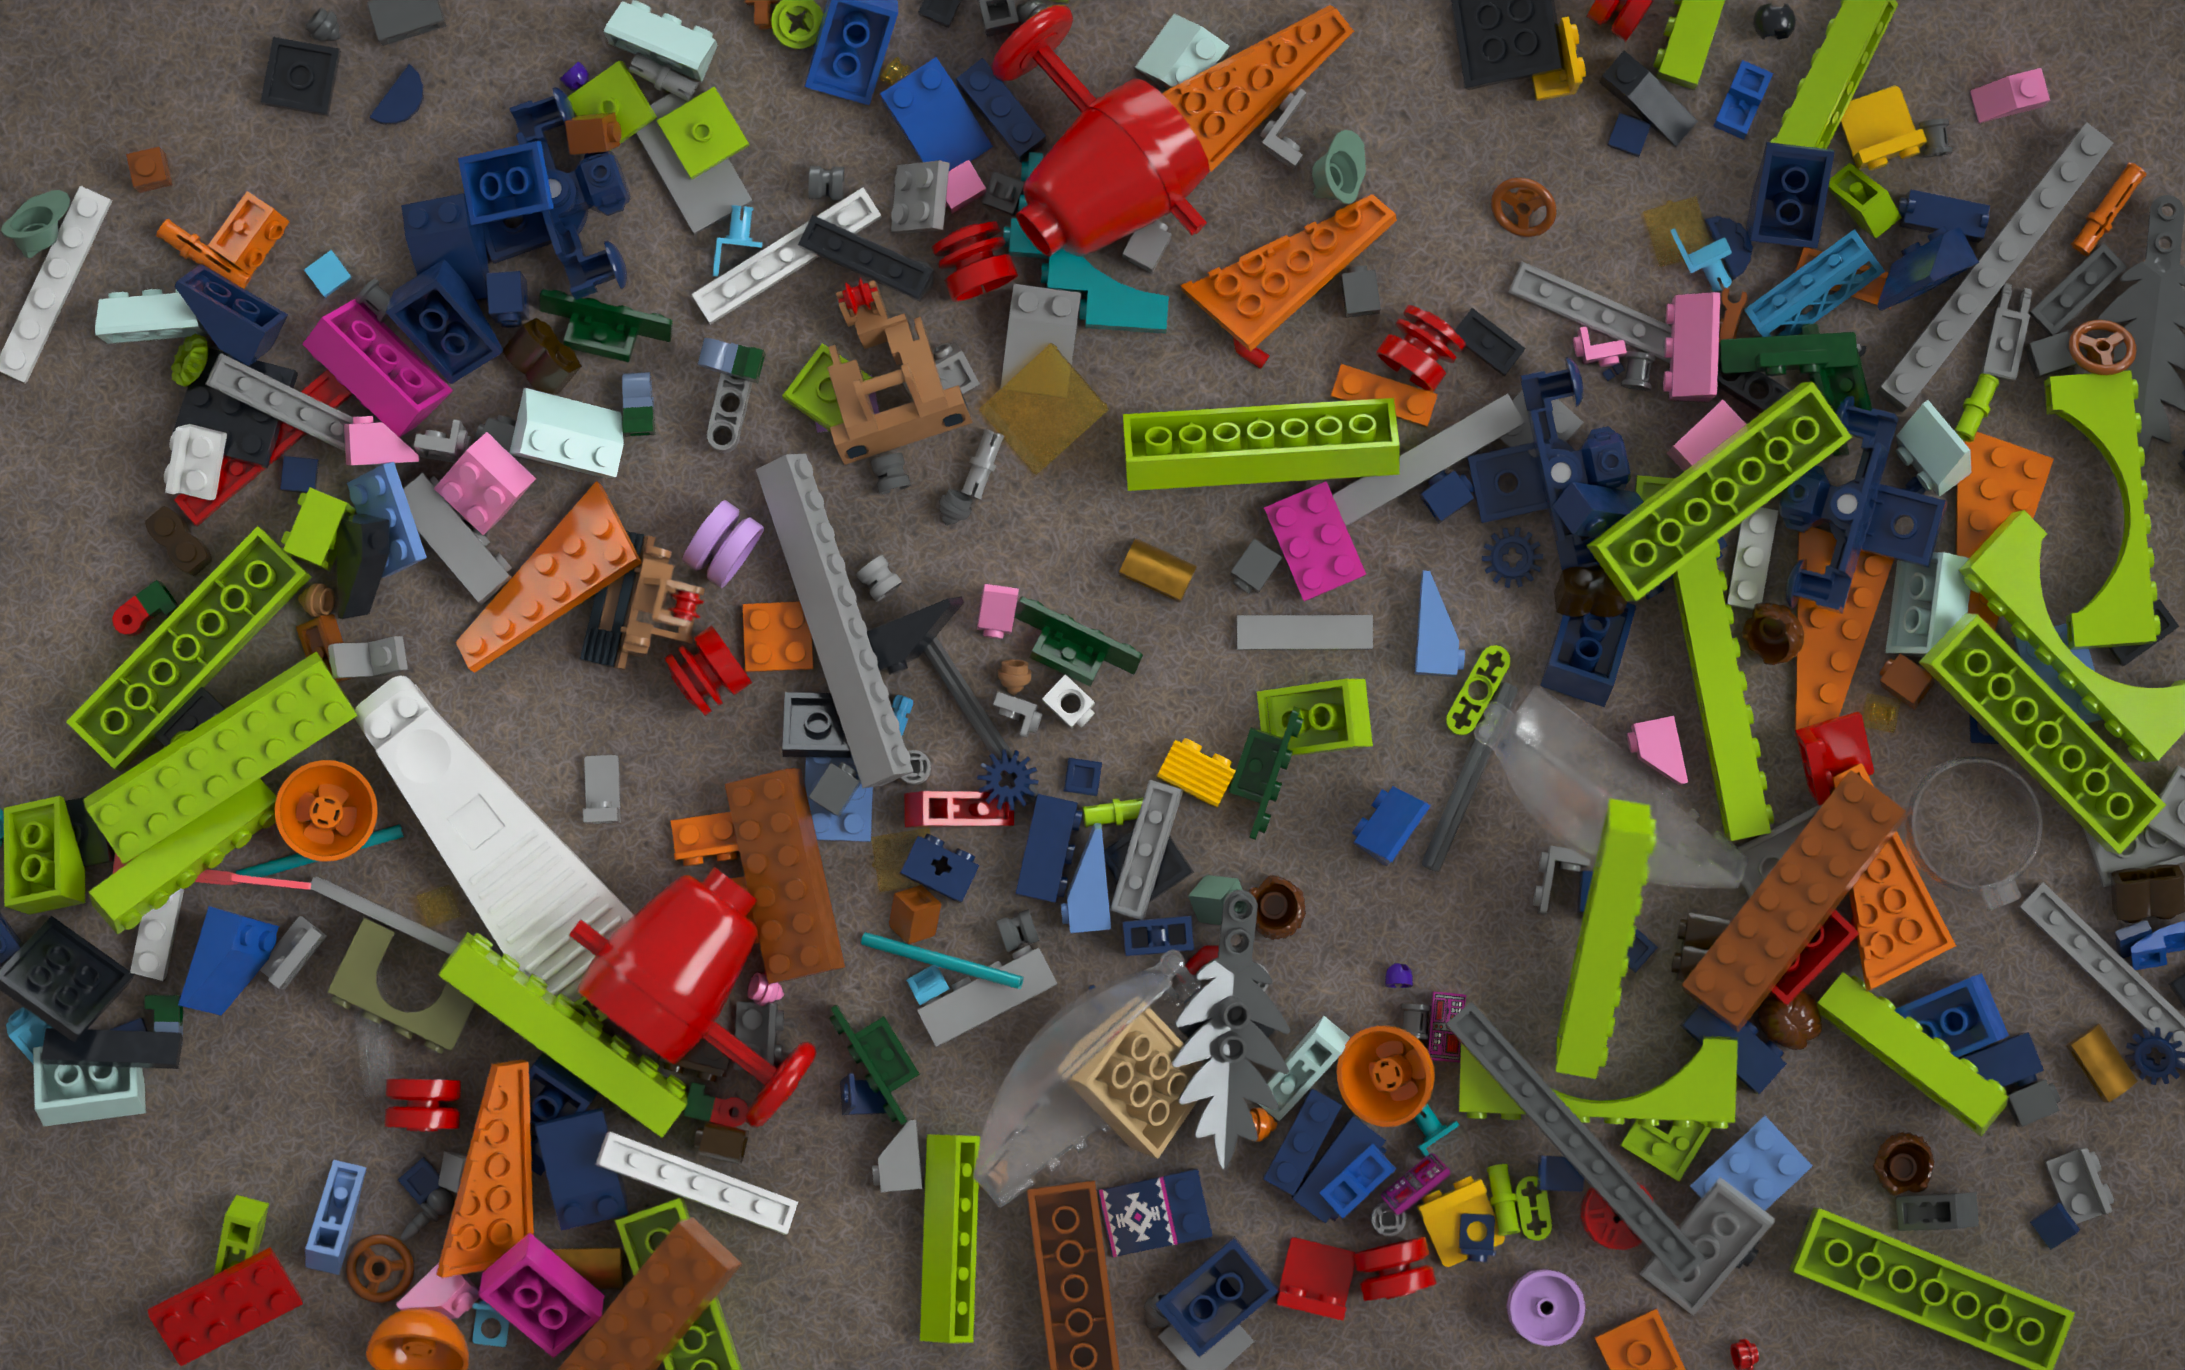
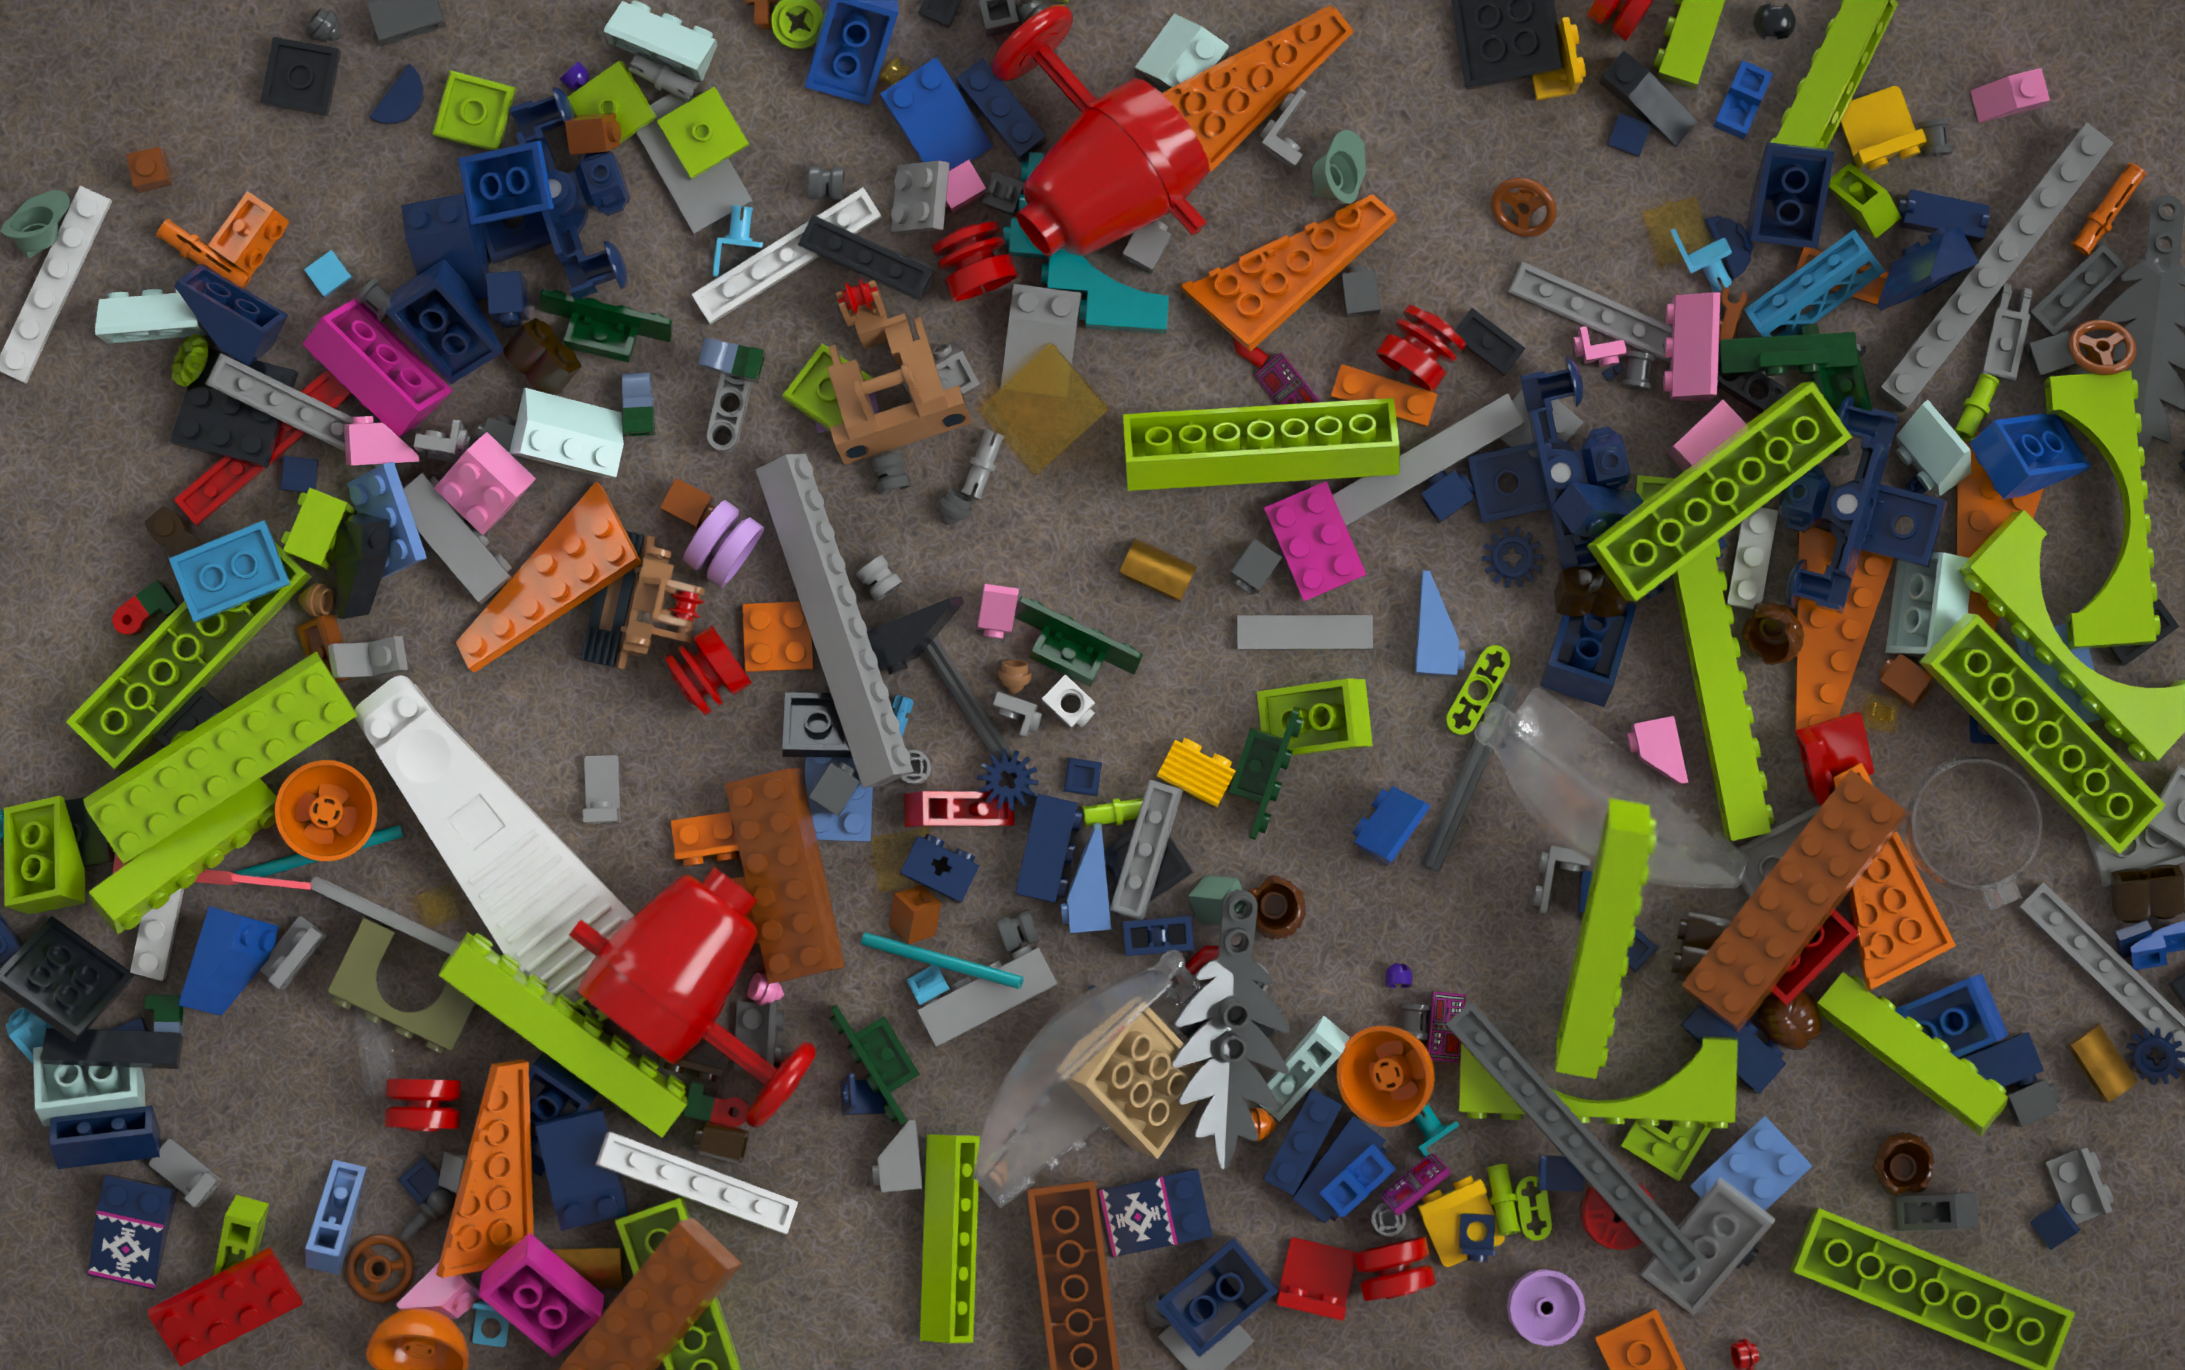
white bracket [164,424,227,500] -> none
none -> dark blue brick [49,1106,160,1169]
none -> dark blue slope [88,1175,178,1290]
none -> light grey bracket [149,1139,223,1208]
none -> dark azure plate [169,520,291,623]
none -> lime plate [432,70,516,151]
none -> dark orange brick [660,478,716,529]
none -> slope [1254,352,1321,405]
none -> blue slope [1969,413,2092,499]

